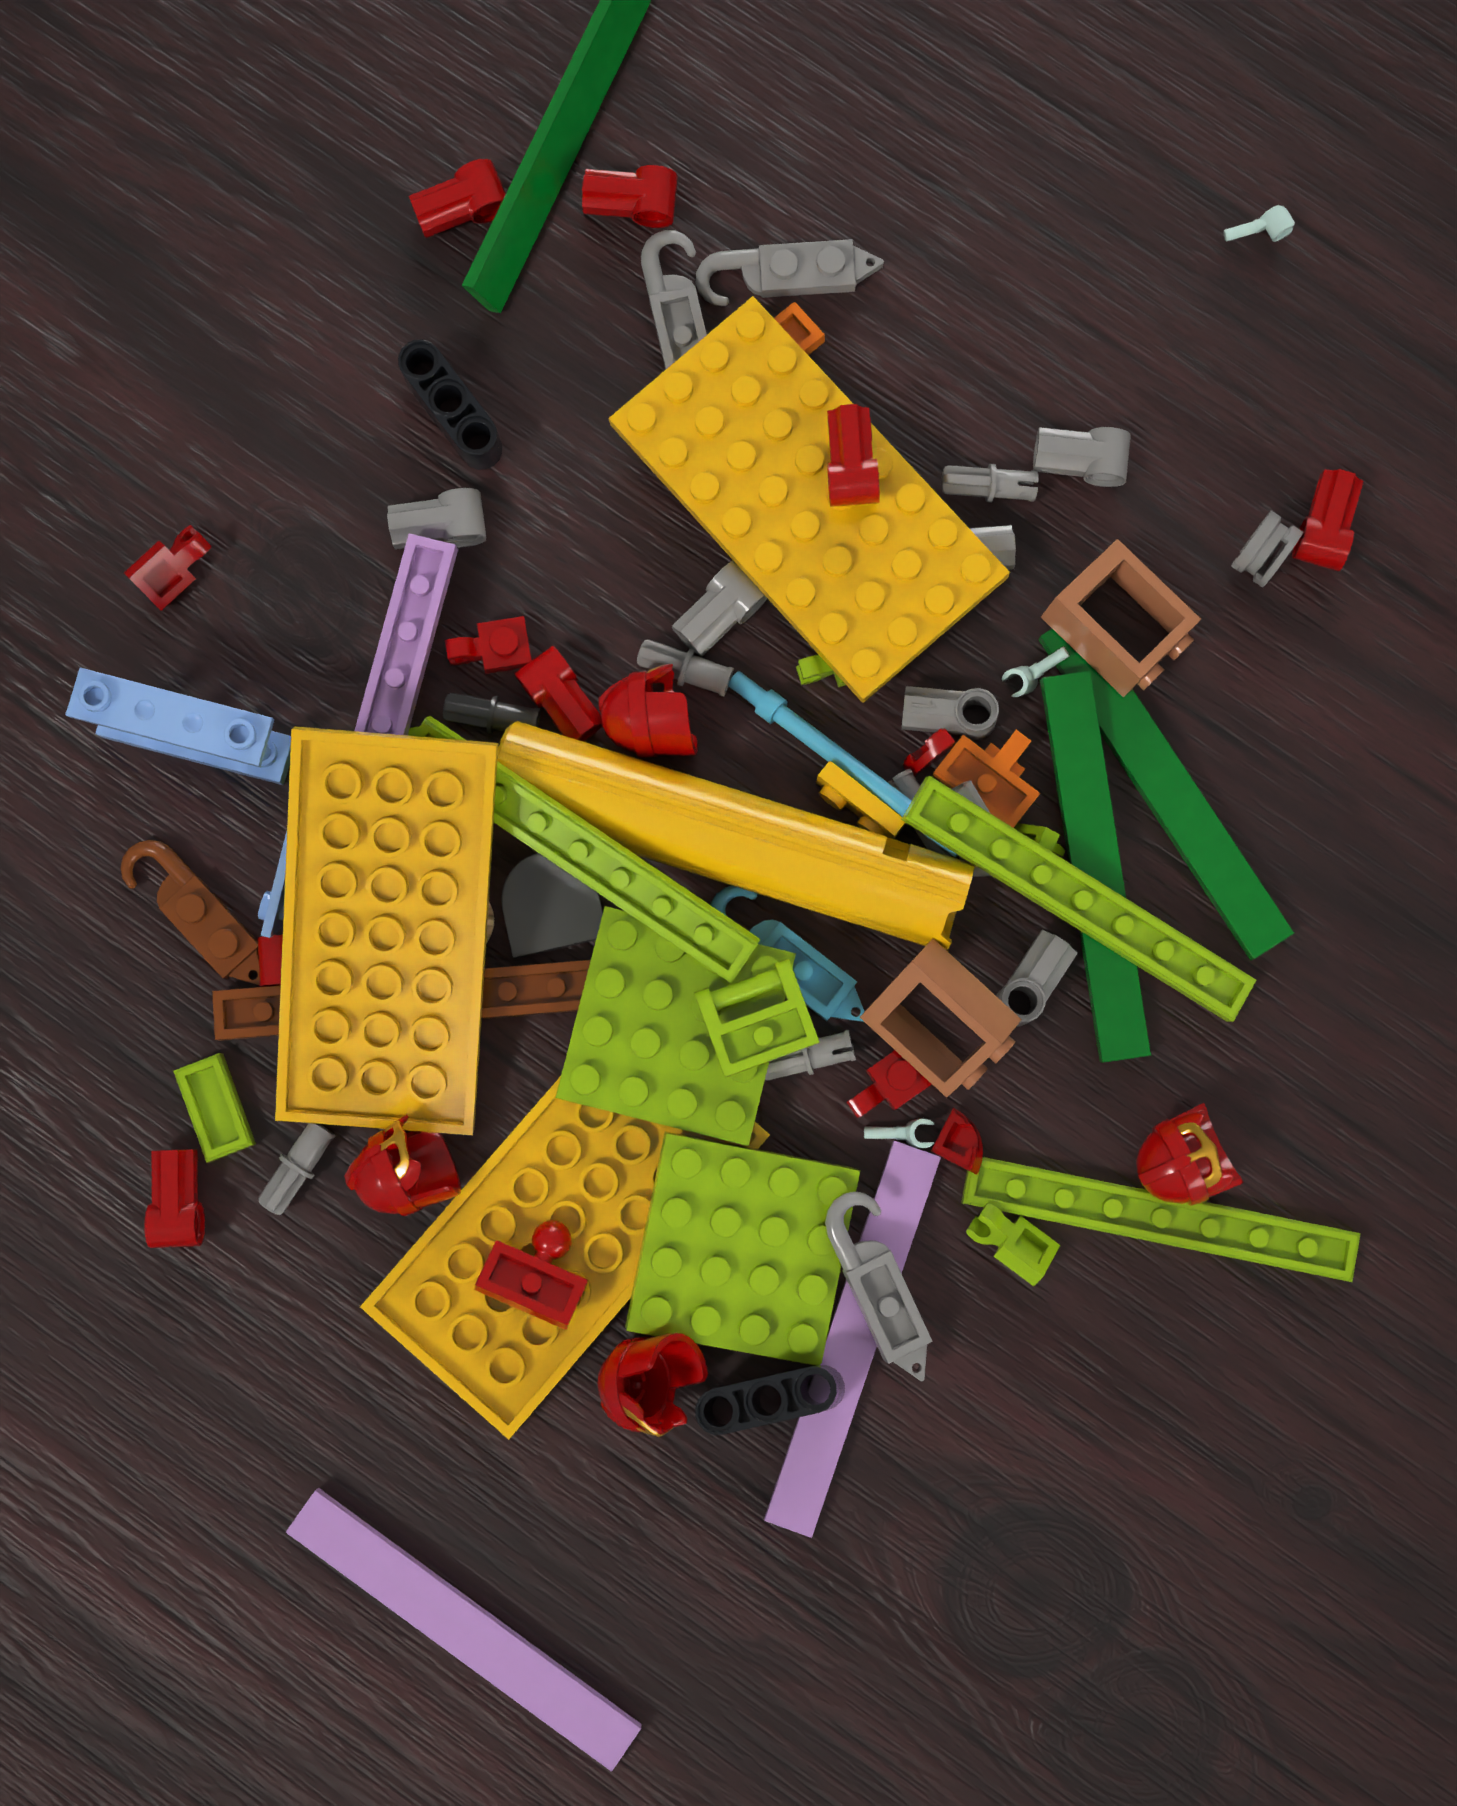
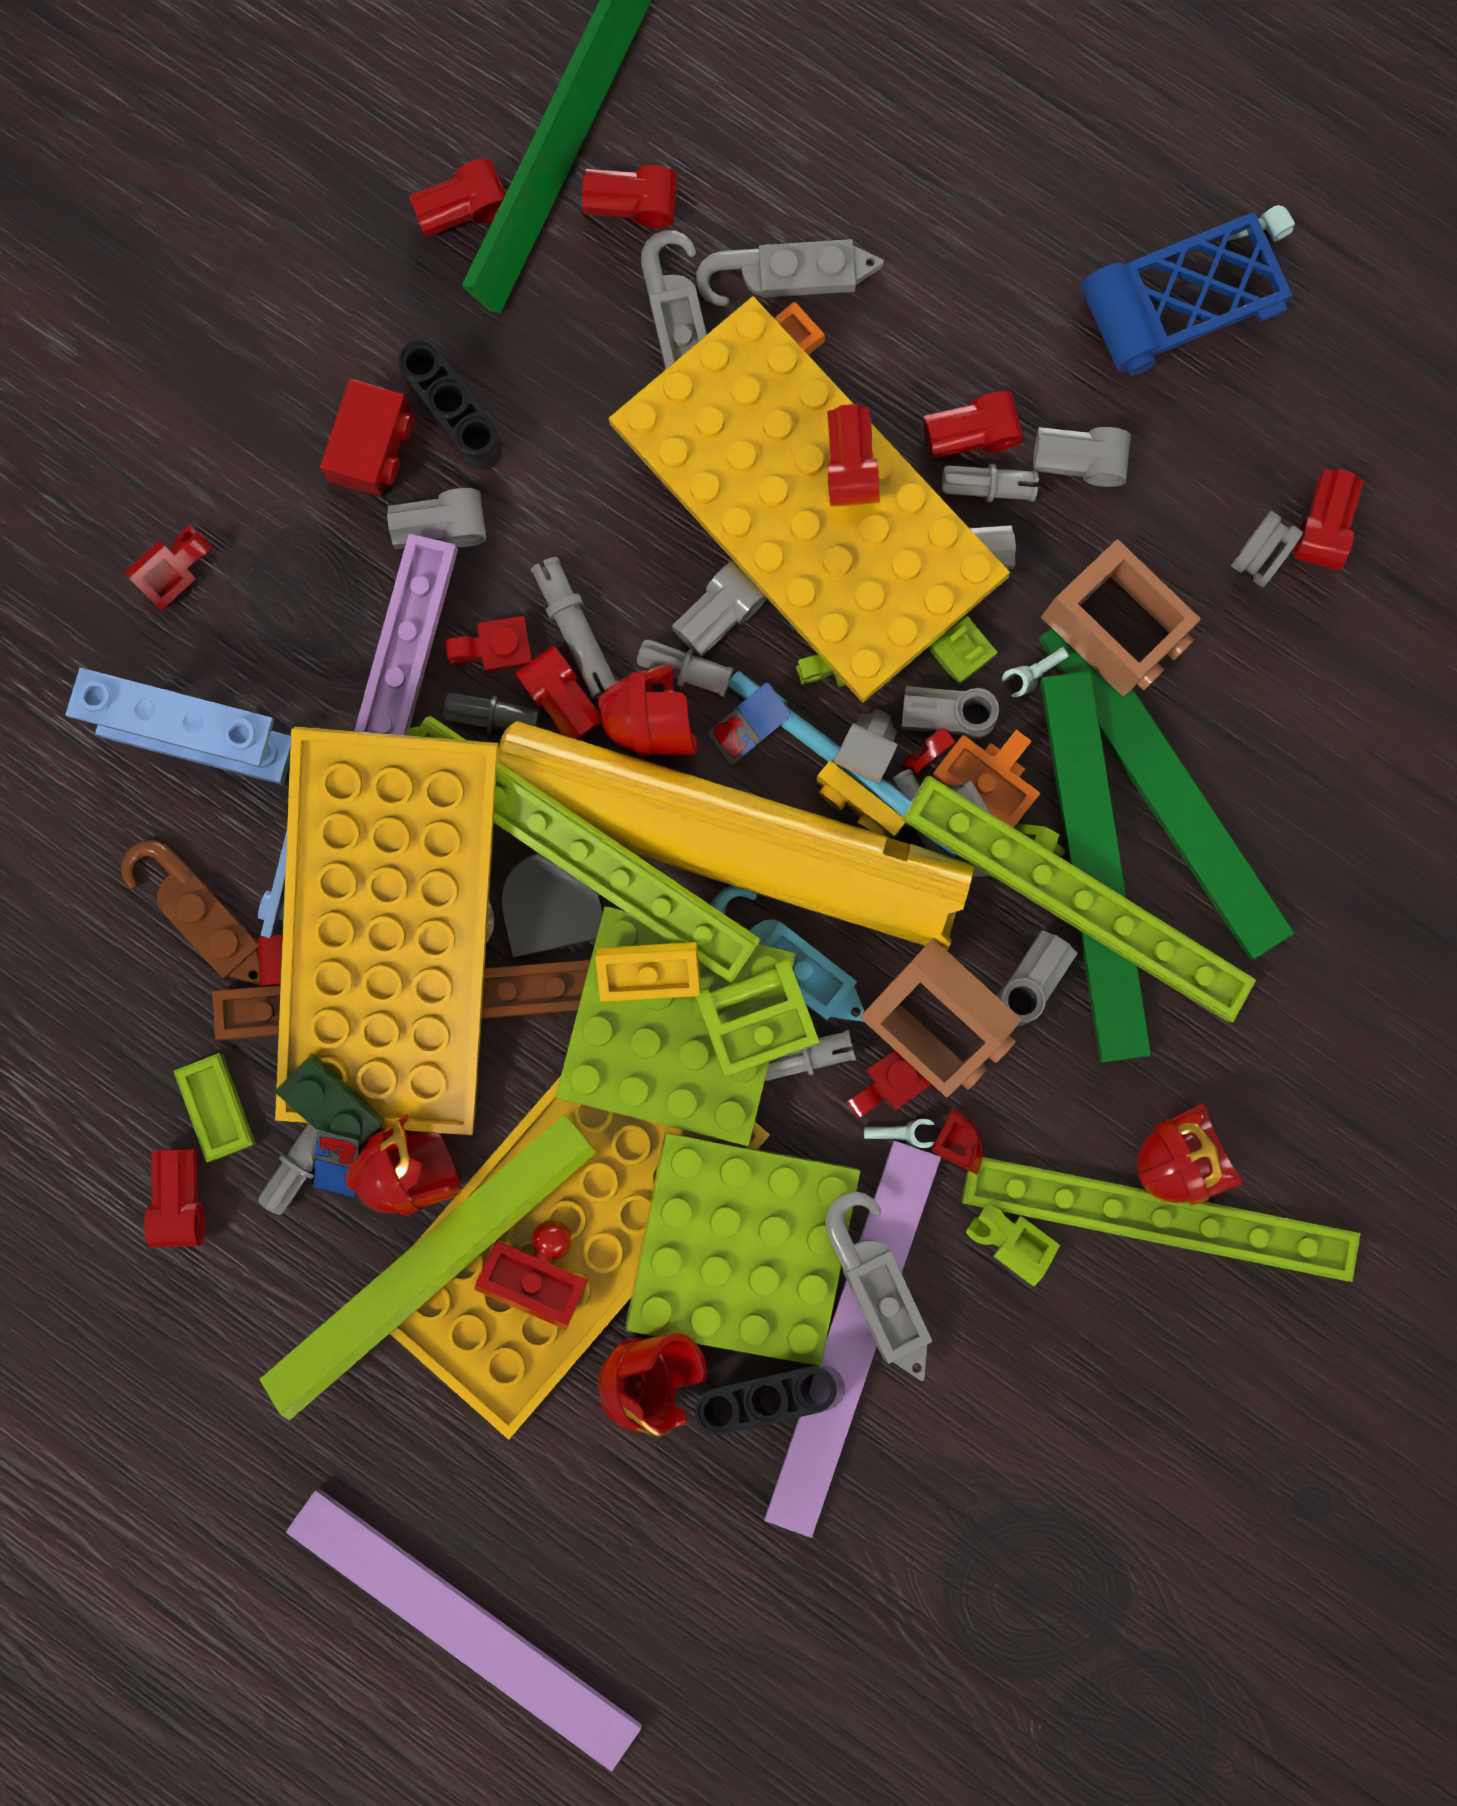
none -> lime tile [259,1114,597,1421]
none -> dark green plate [275,1053,385,1149]
none -> sticker [314,1130,359,1197]
none -> red brick [320,379,415,498]
none -> light grey pin [531,557,617,699]
none -> yellow plate [595,942,701,1002]
none -> sticker [708,682,791,765]
none -> light grey piece [834,709,898,784]
none -> red piece [923,391,1024,459]
none -> lime tile [929,616,998,686]
none -> blue piece [1080,212,1293,376]

